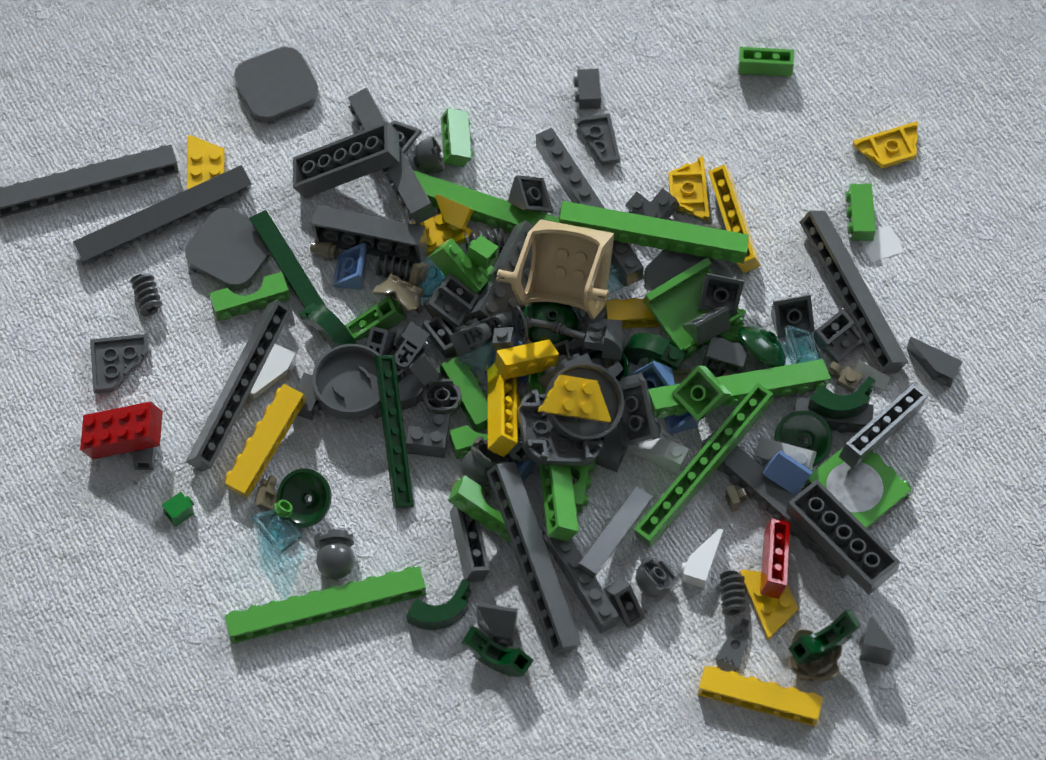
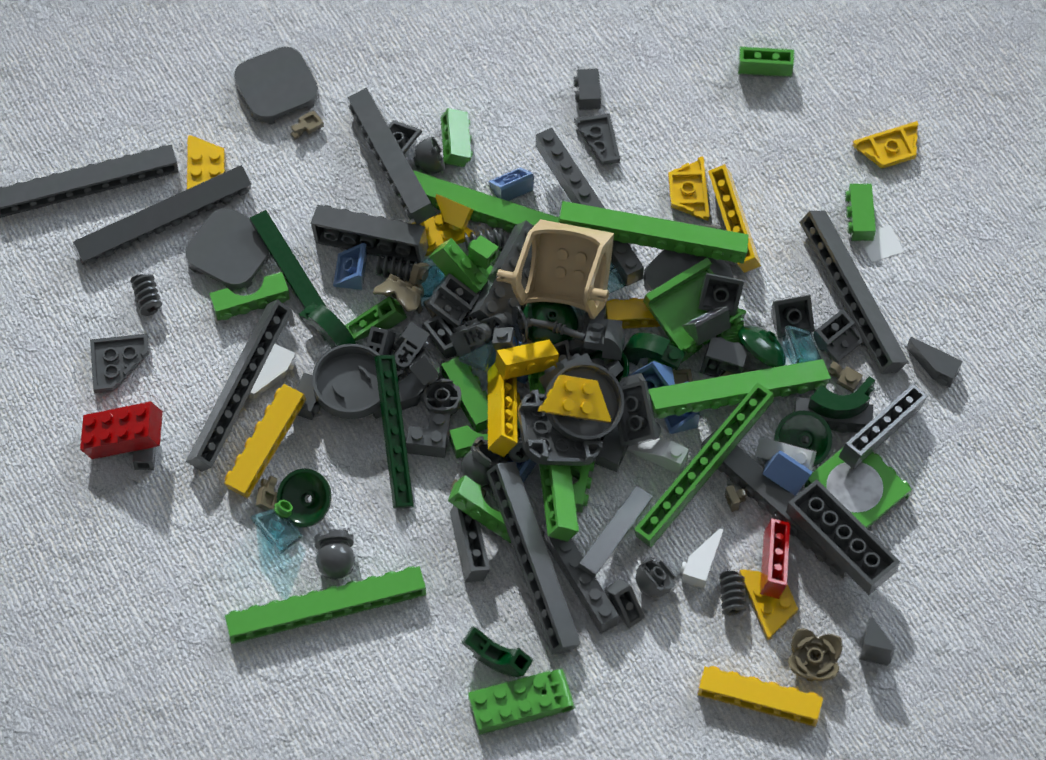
green brick [162,492,194,527] -> none
dark grey brick [293,121,400,198] -> none
dark tan cone [310,242,339,260] -> none
dark green arch [407,579,472,630] -> none
dark grey slope [477,602,518,647] -> none
dark grey slope [507,175,553,213] -> none
dark grey brick [625,188,680,220] -> none
bright green slope [672,365,731,421] -> none
dark grey piece [715,618,750,672] -> none
dark green arch [788,609,861,665] -> none
white sticker [855,361,891,390] -> none
none -> dark tan plate [291,110,324,140]
none -> bright green hinge [468,669,575,735]
none -> medium blue slope [488,167,534,201]

